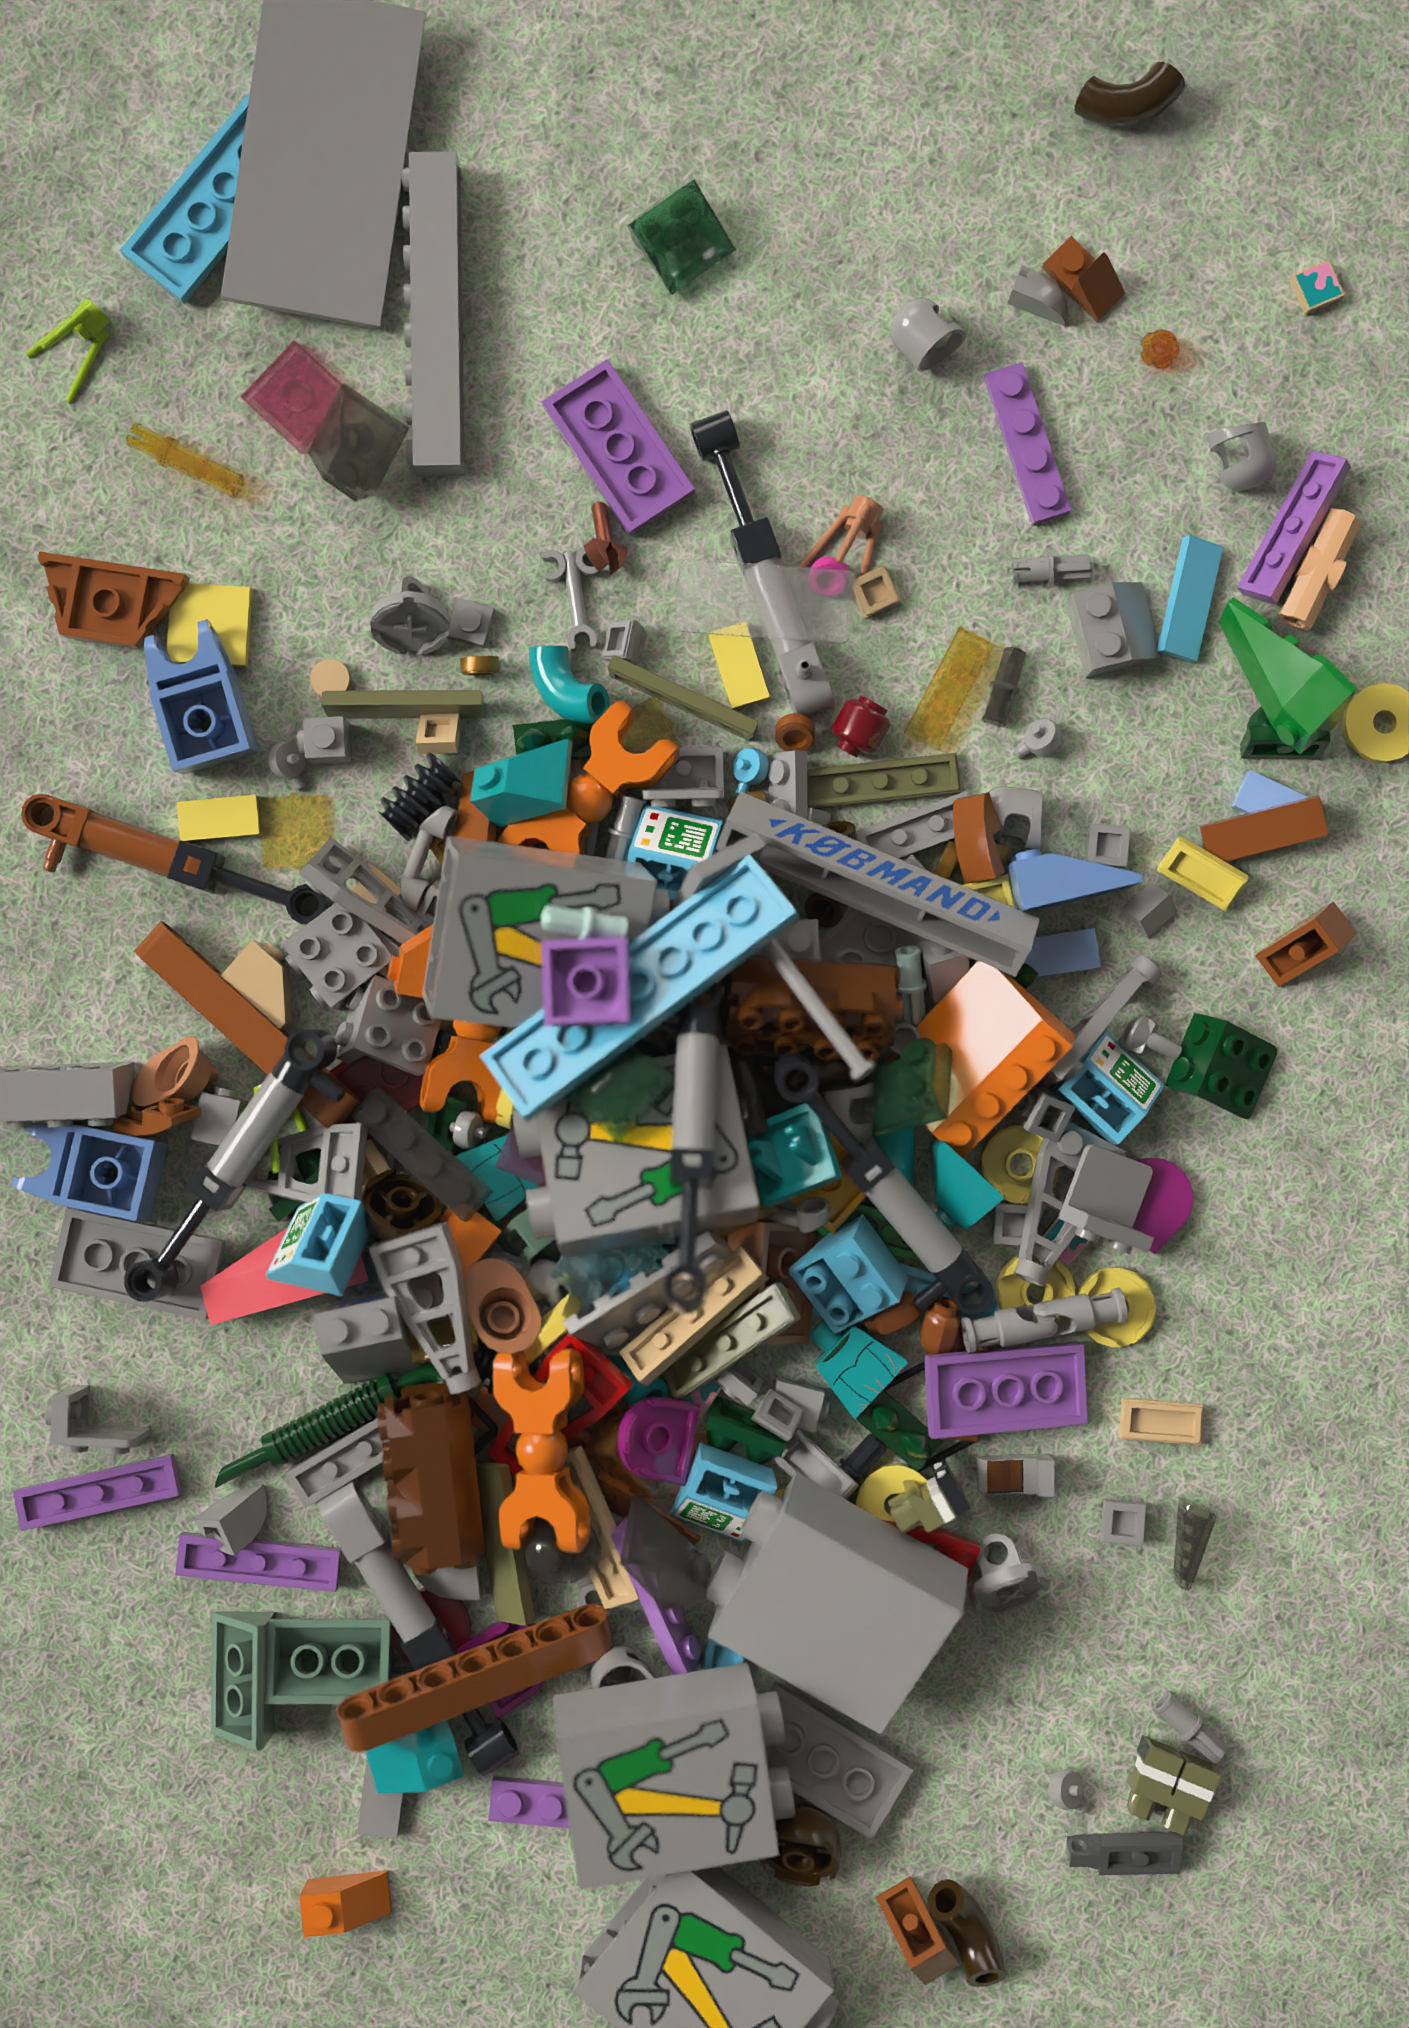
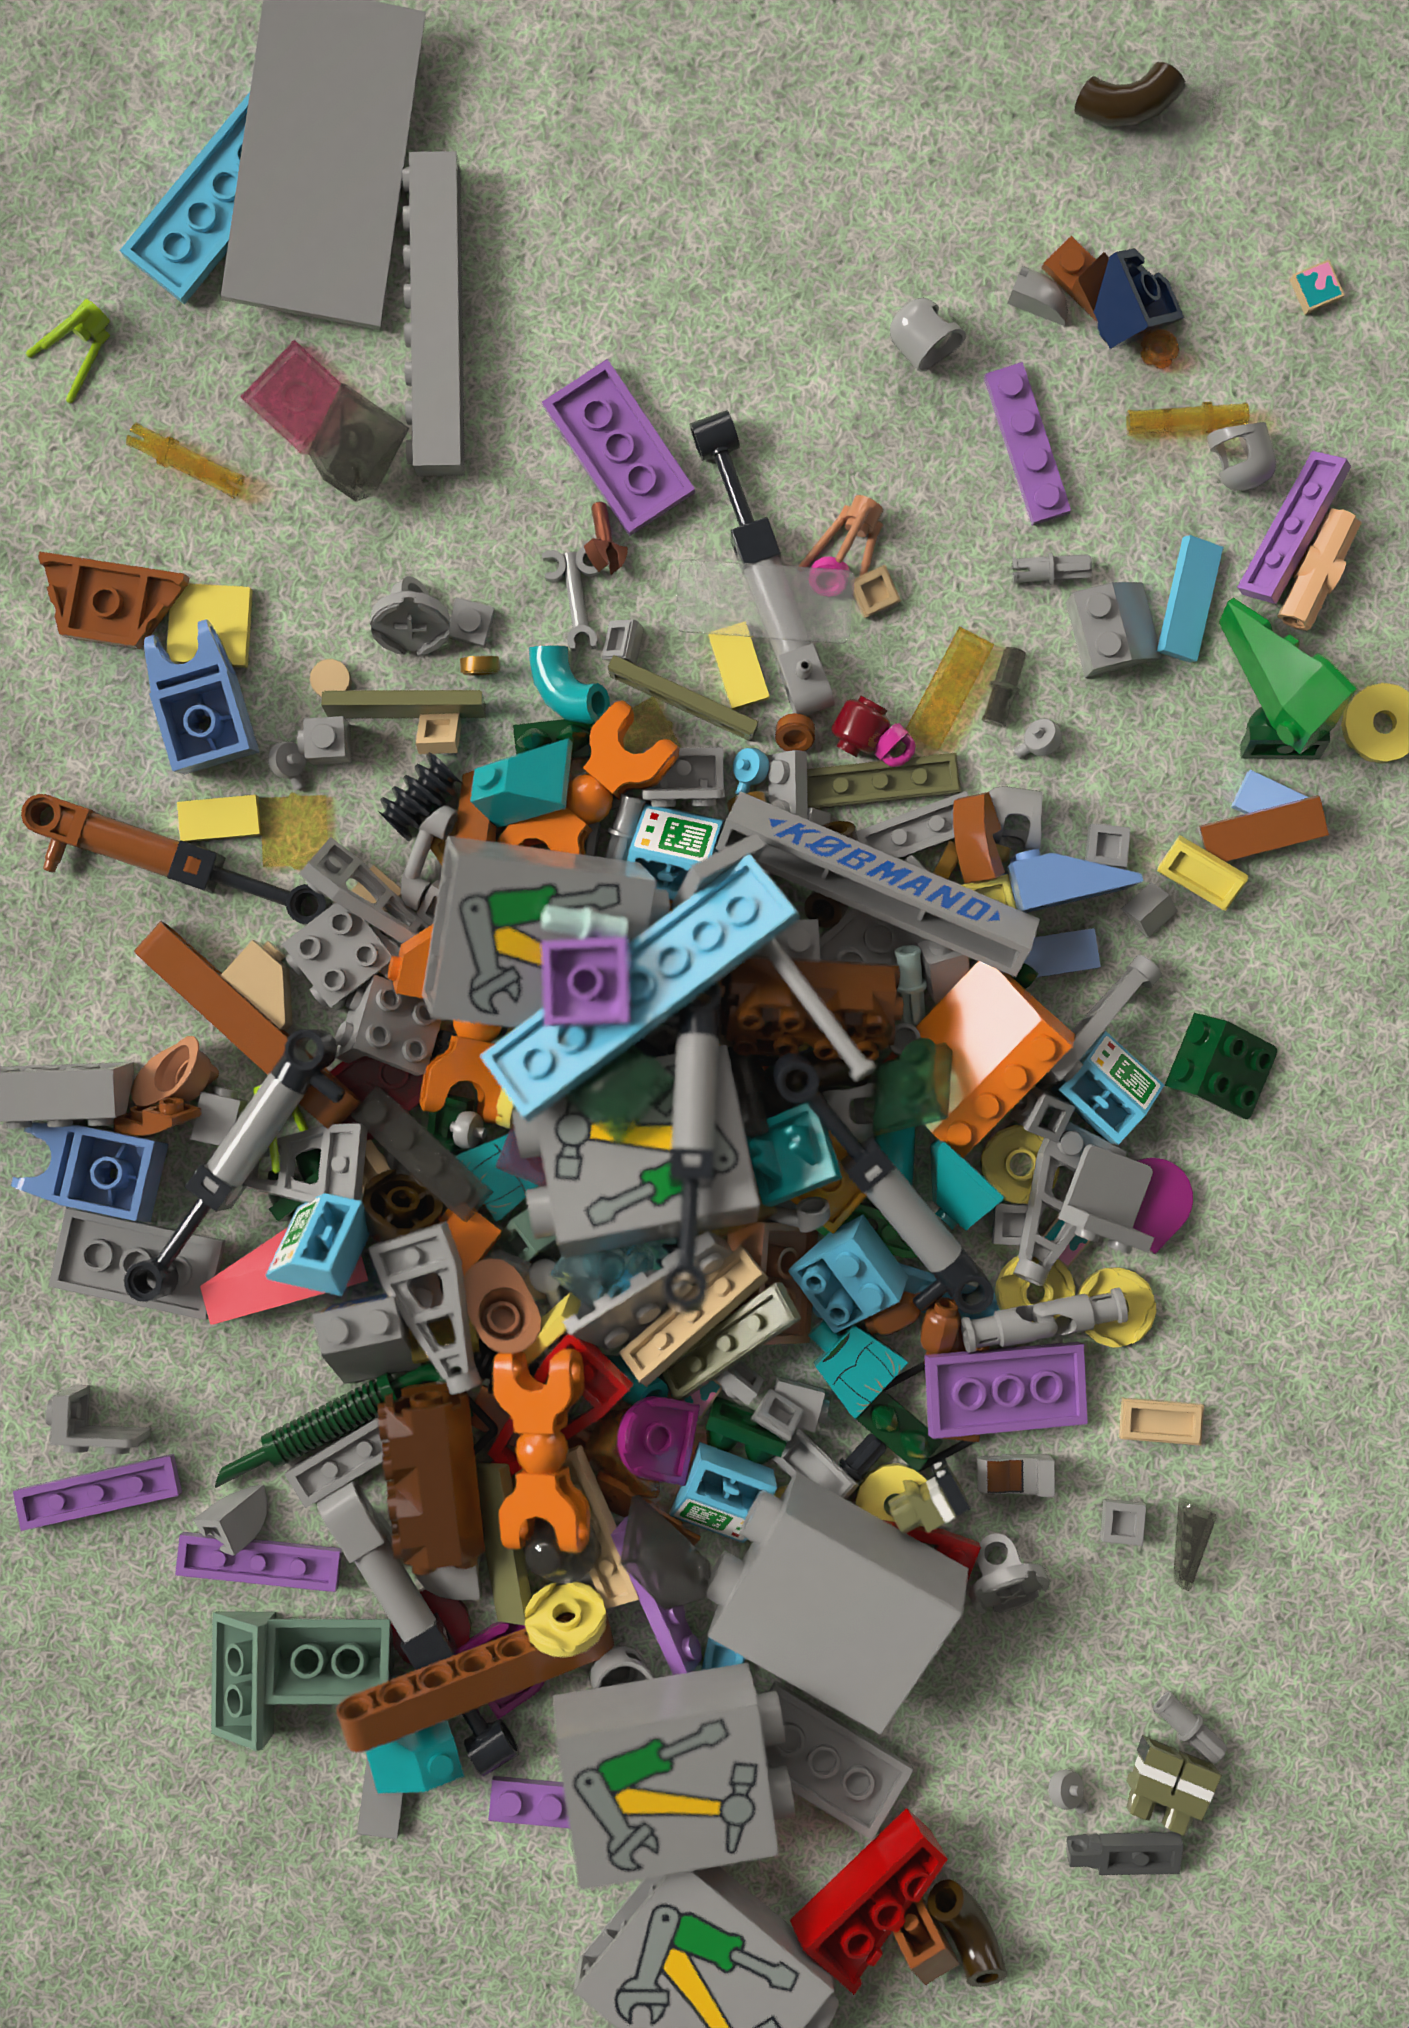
orange slope [299,1870,392,1938] -> none
clear green slope [626,179,736,295] -> none
dark brown cylinder [759,1805,841,1887] -> none
light grey plate [1124,1015,1182,1060] -> none
dark orange slope [1255,901,1357,987] -> none
none -> light yellow tile [525,1580,607,1657]
none -> red wedge [789,1808,948,1995]
none -> dark pink tile [873,723,916,767]
none -> dark blue slope [1094,248,1184,349]
none -> clear yellow pin [1126,401,1250,436]

